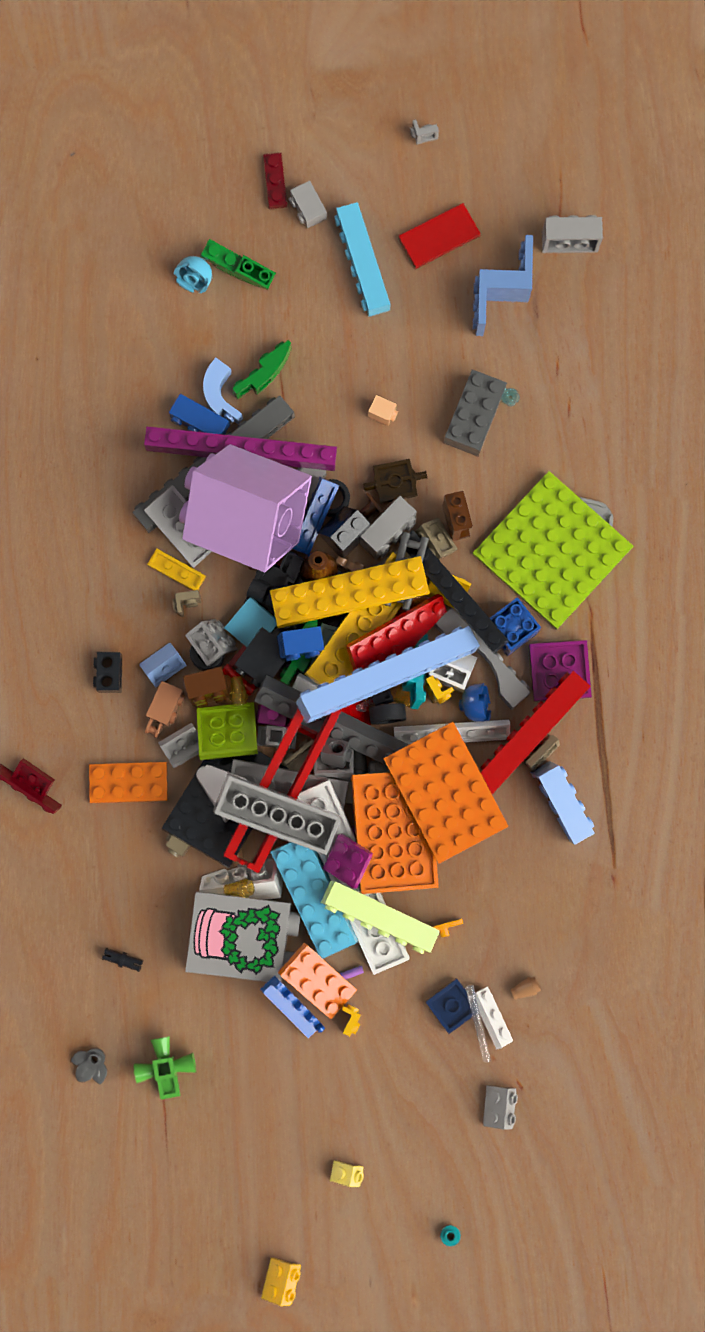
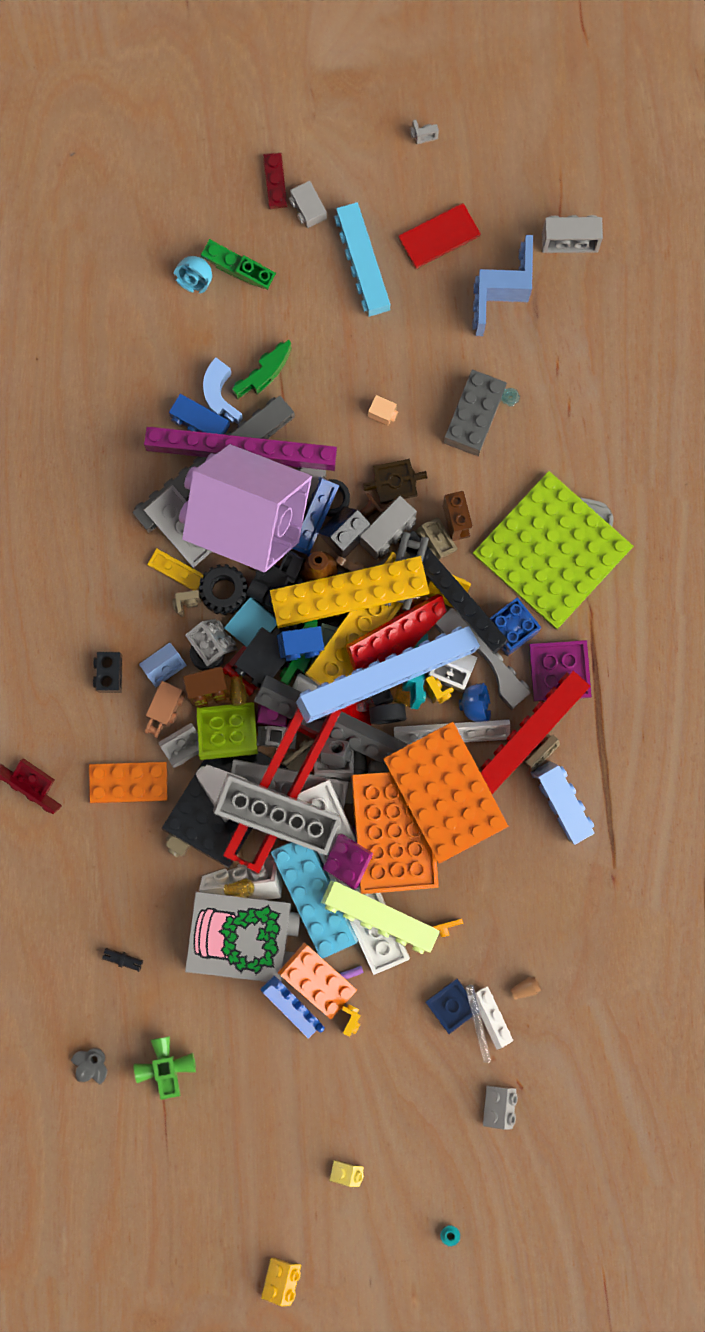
none -> black tyre [199,564,248,615]

